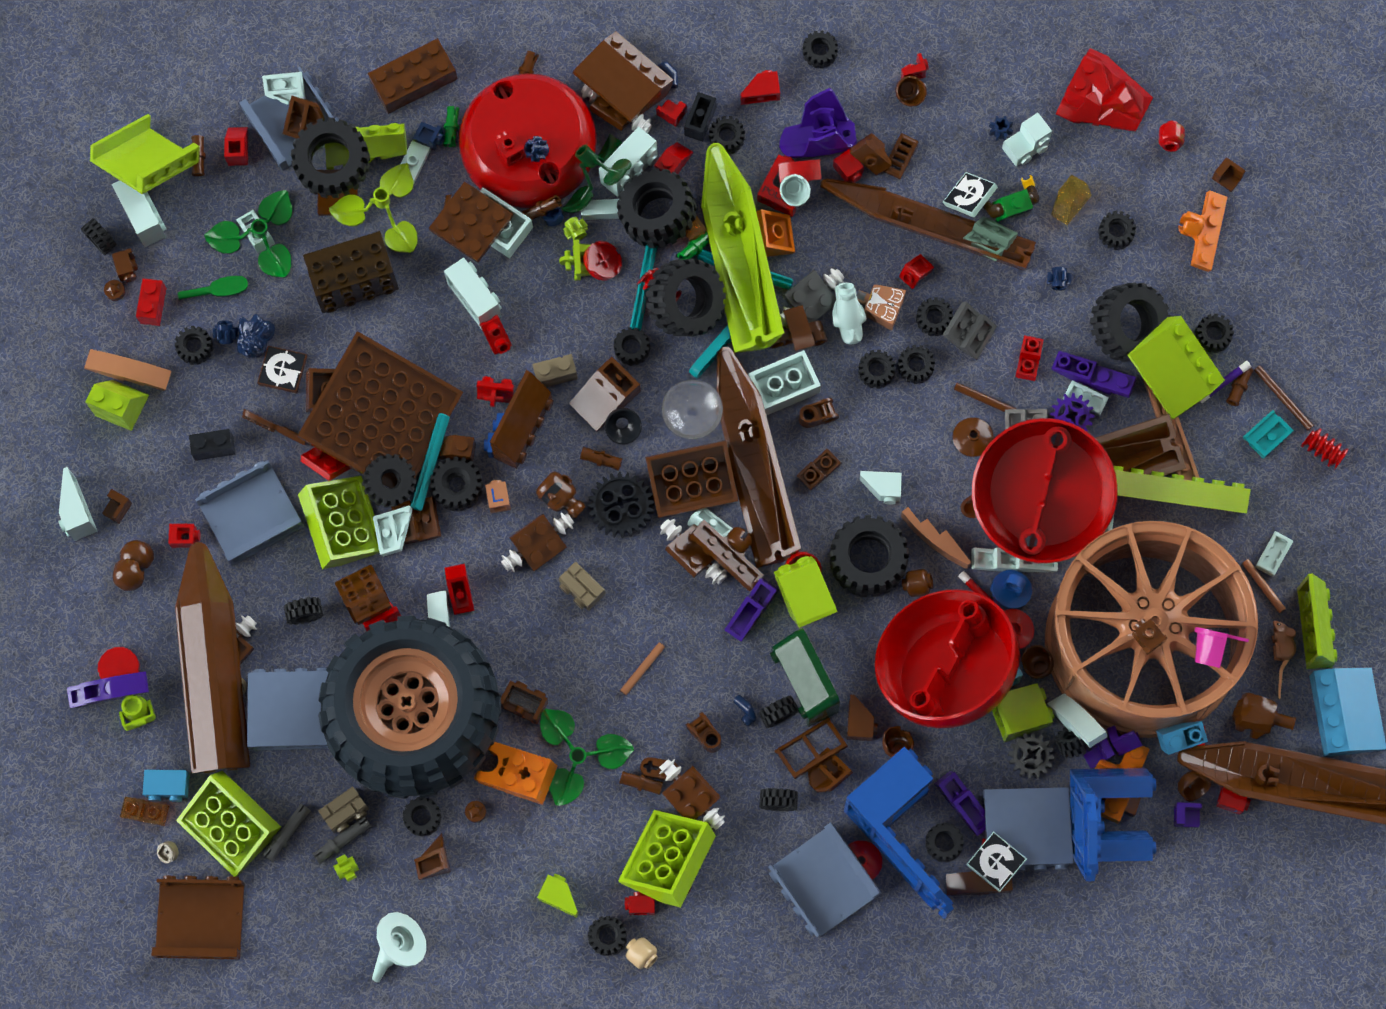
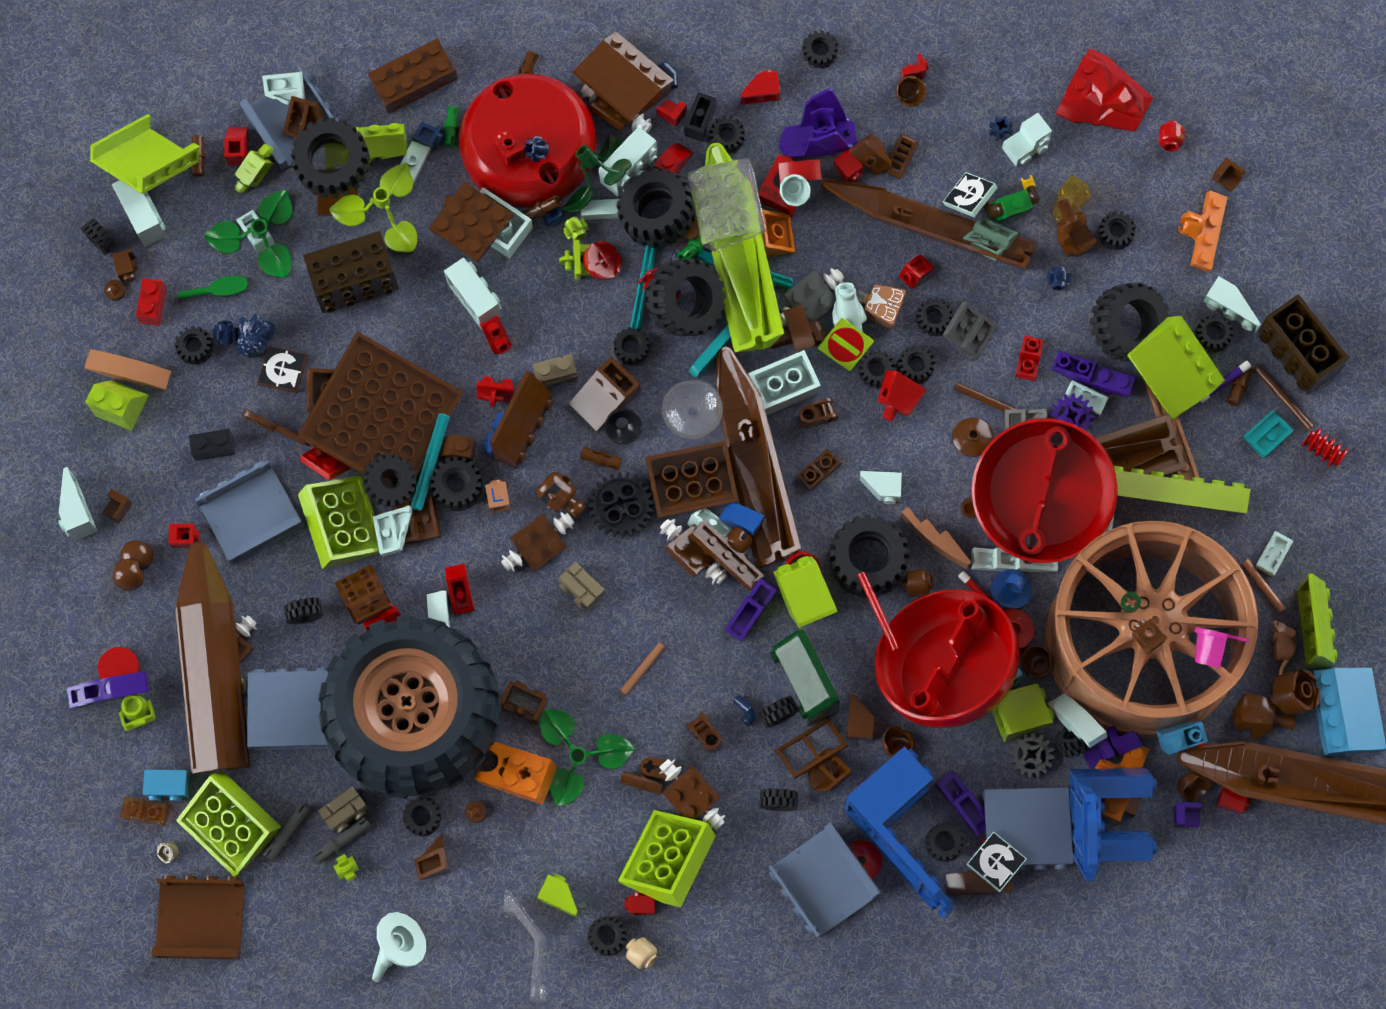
none -> lime piece [234,144,273,194]
none -> clear windscreen [503,890,547,1005]
none -> clear slope [688,158,766,252]
none -> blue slope [719,502,765,535]
none -> piece [818,317,874,371]
none -> red bar [857,572,900,651]
none -> red torso [877,370,926,422]
none -> reddish brown piece [1056,198,1097,257]
none -> dark green bush [1120,592,1141,613]
none -> light aqua slope [1204,276,1260,332]
none -> dark brown brick [1258,294,1350,395]
none -> reddish brown brick [1271,669,1320,716]

